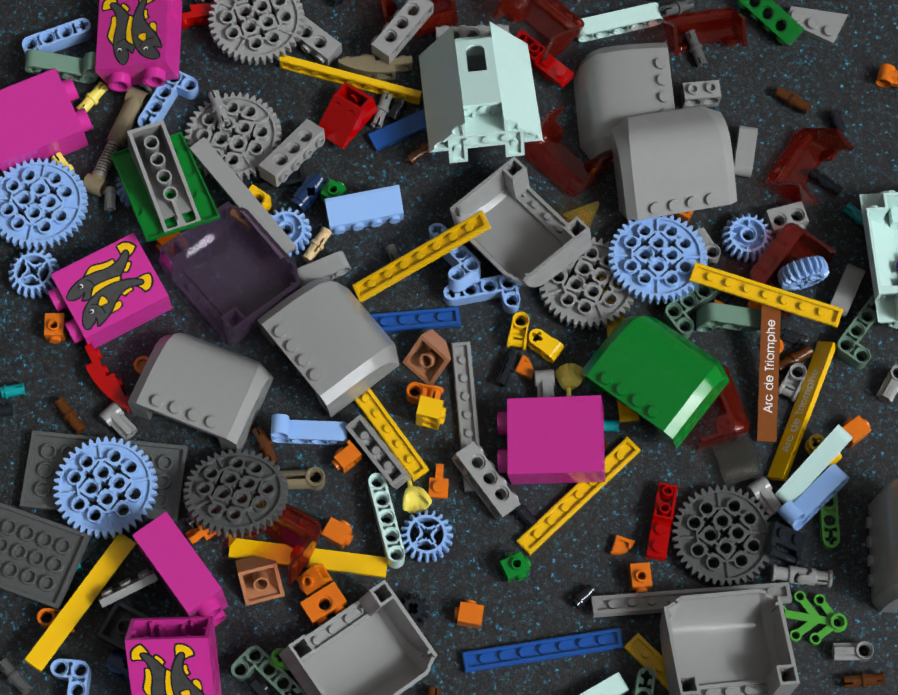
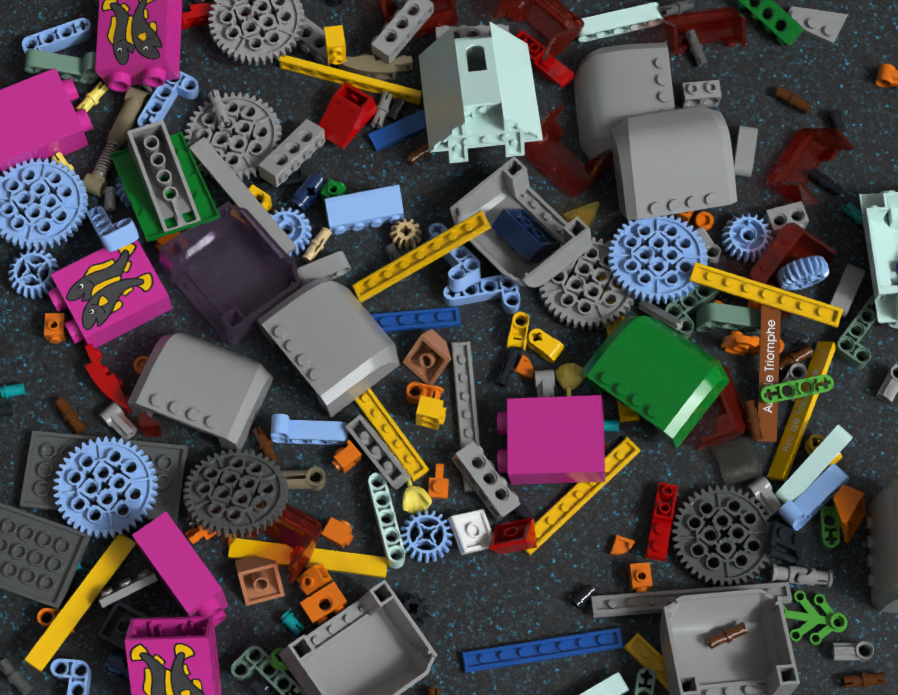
orange brick [454,600,484,629] -> none
green brick [499,551,531,583] -> none
orange brick [842,415,871,448] -> none
none -> light blue beam [87,206,140,252]
none -> clear red slope [139,412,163,437]
none -> teal pin [280,611,305,637]
none -> yellow brick [324,25,346,65]
none -> tan gear [390,217,422,250]
none -> white plate [448,509,493,555]
none -> red slope [489,517,537,555]
none -> dark blue slope [491,209,561,263]
none -> light grey axle [638,300,683,330]
none -> orange tile [694,212,714,231]
none -> reddish brown pin [706,622,748,650]
none -> orange plate [721,331,760,356]
none -> reddish brown pin [743,400,763,441]
none -> bright green beam [759,375,834,404]
none -> orange slope [833,484,867,544]

